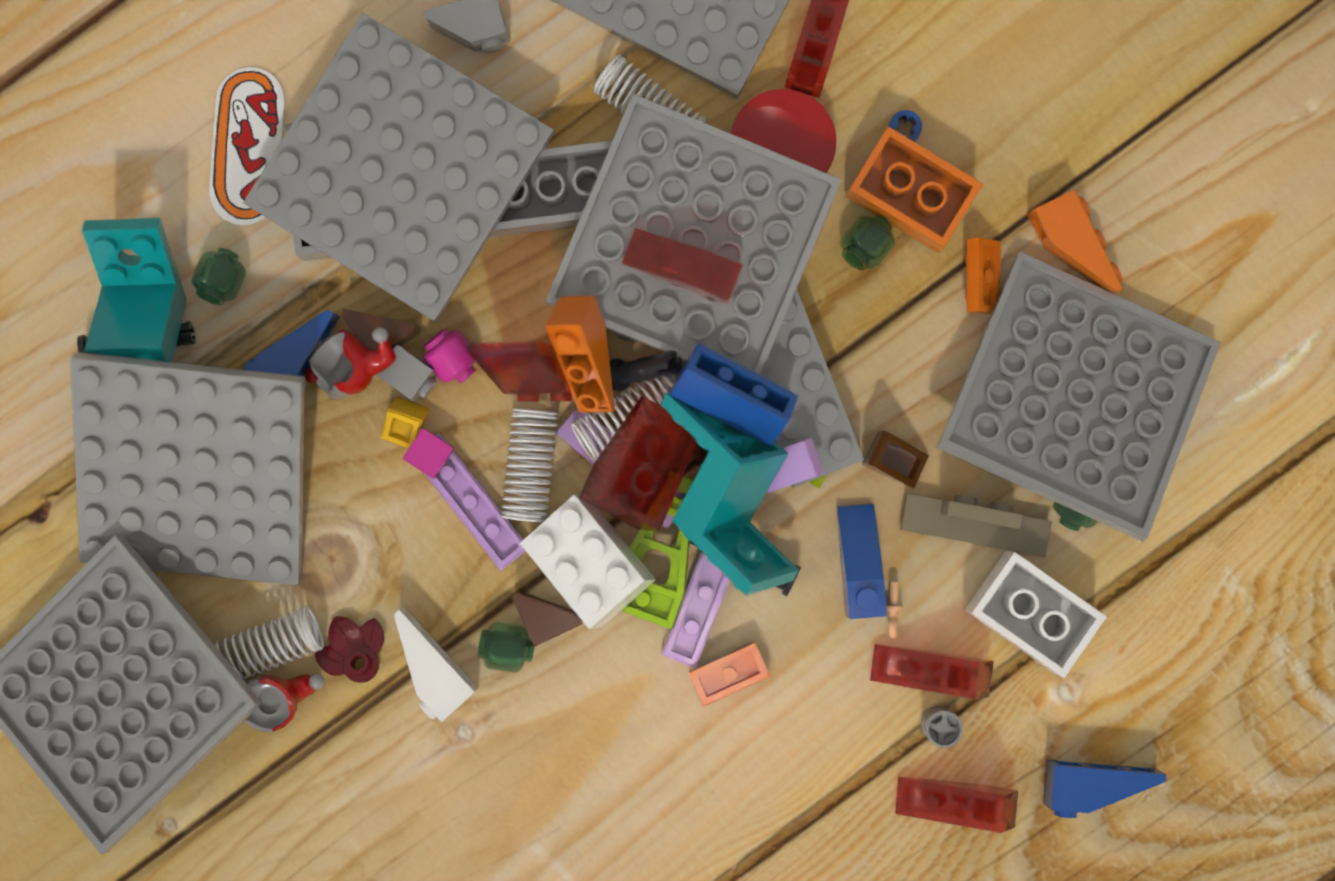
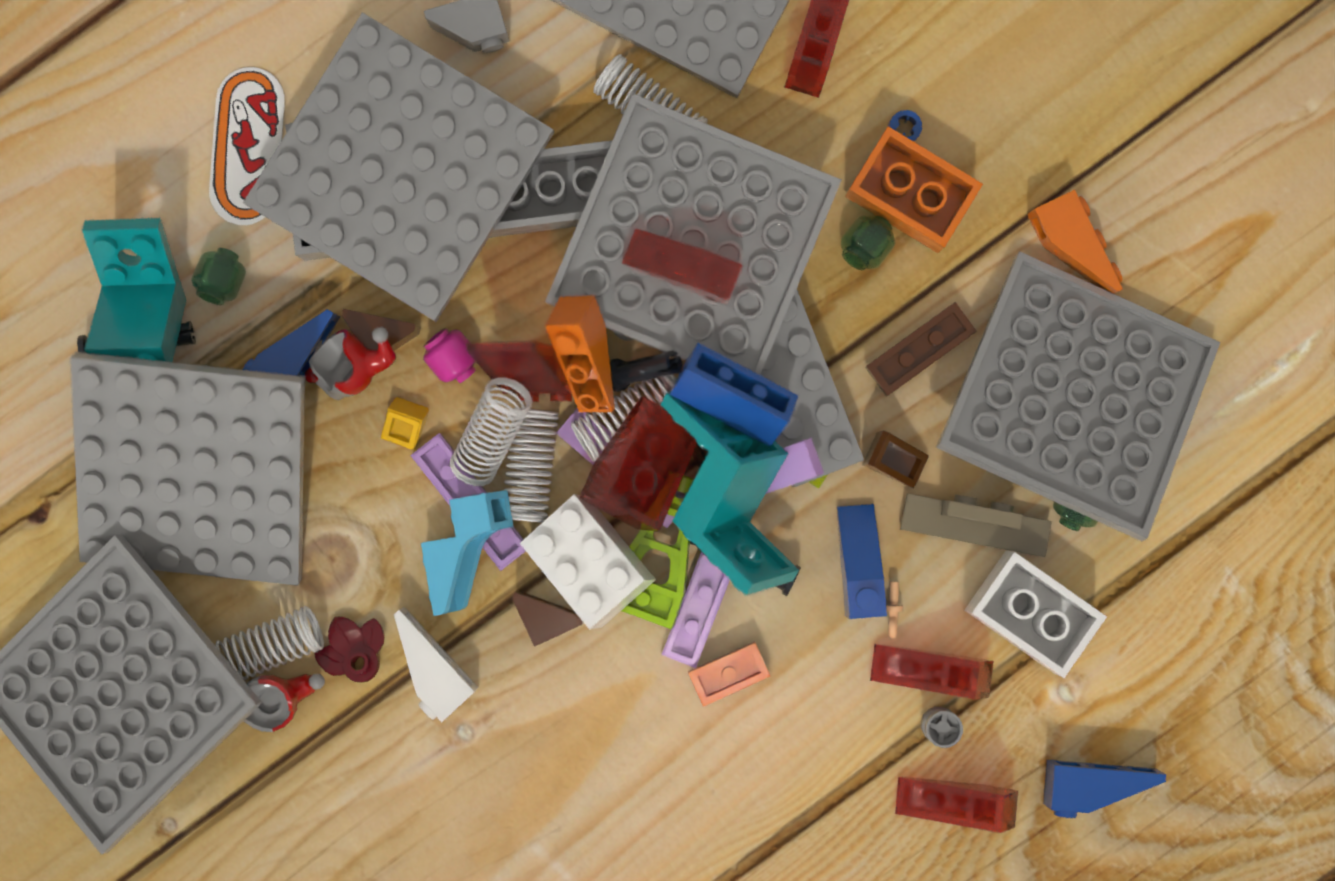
light grey brick [376,344,437,402] -> none
dark pink tile [402,428,455,479] -> none
clear green head [478,622,534,673] -> none
red piece [731,89,836,173] -> none
orange plate [965,237,1001,315] -> none
none -> medium azure arch [421,490,514,616]
none -> white piece [450,378,532,486]
none -> reddish brown plate [865,302,977,396]

